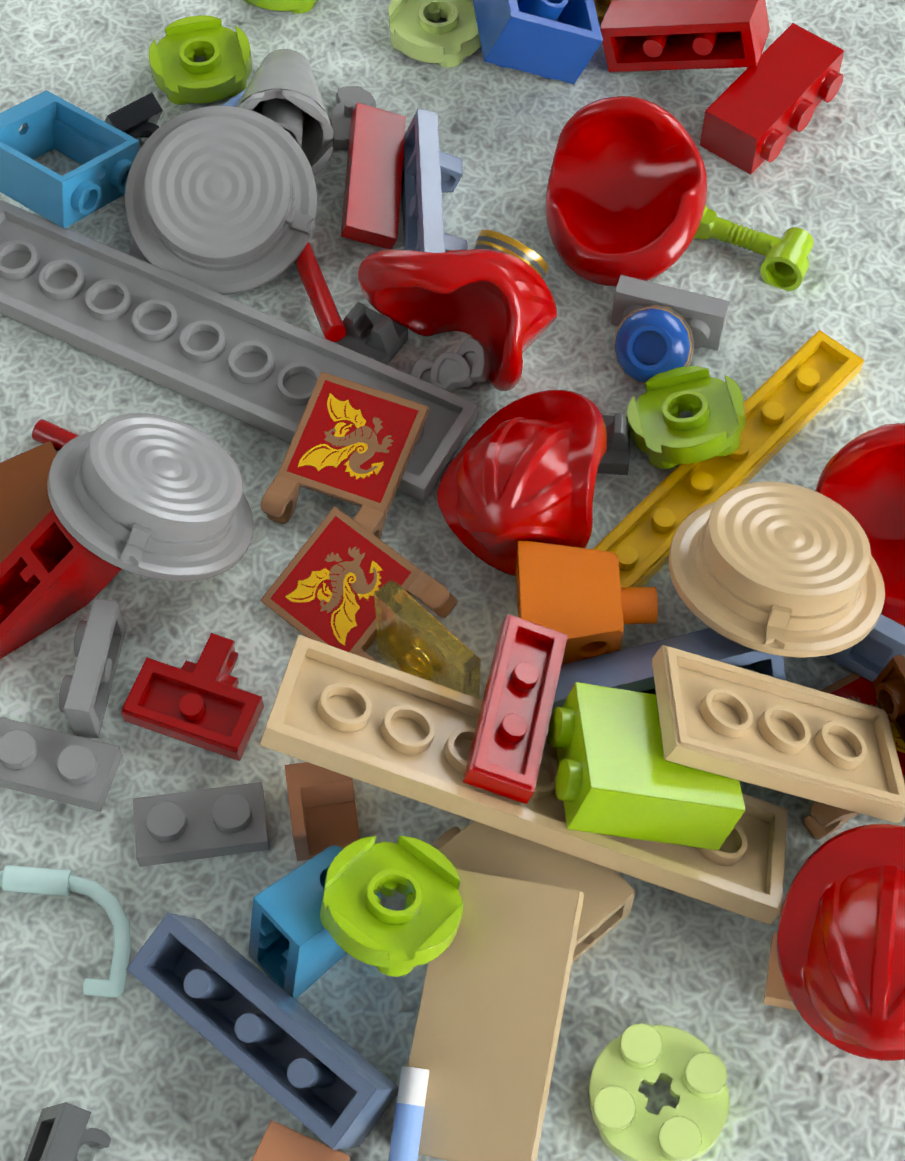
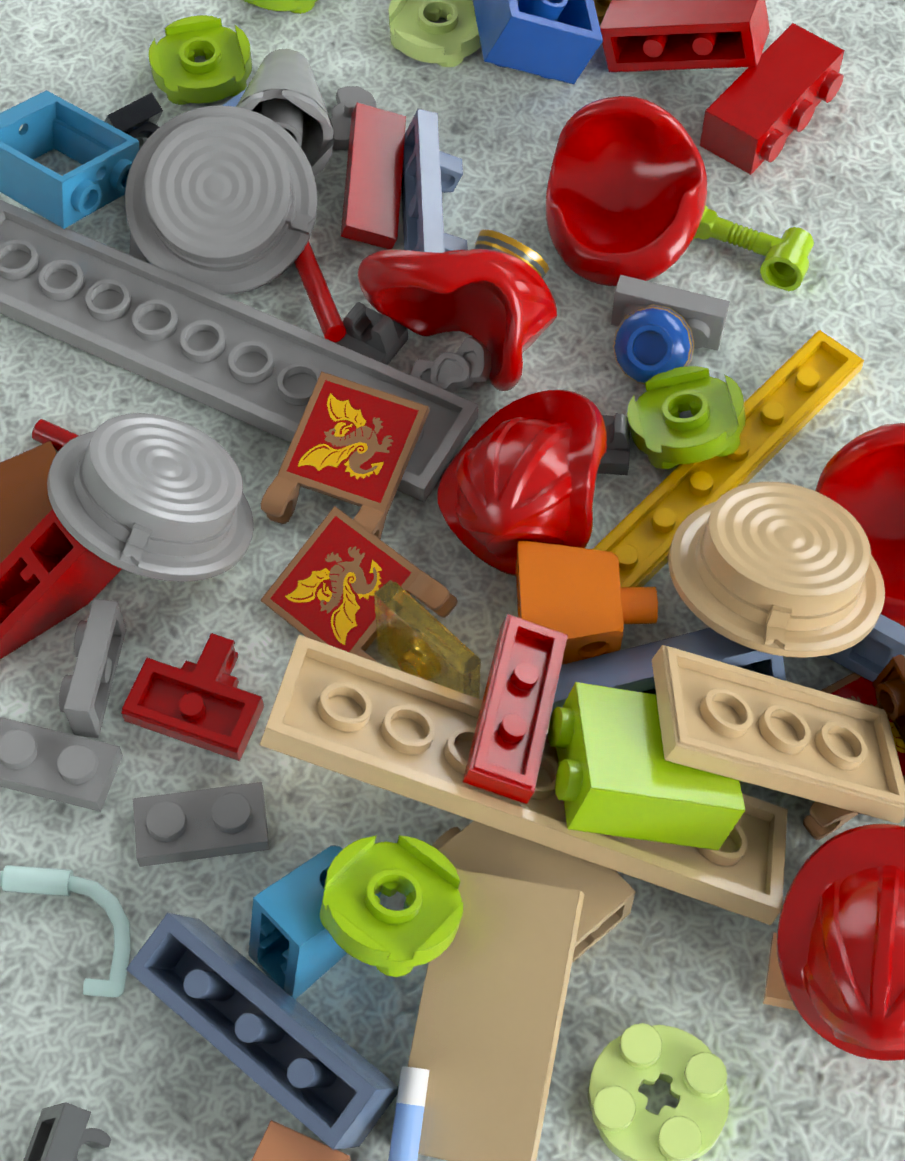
nougat panel [285,762,360,861] -> none

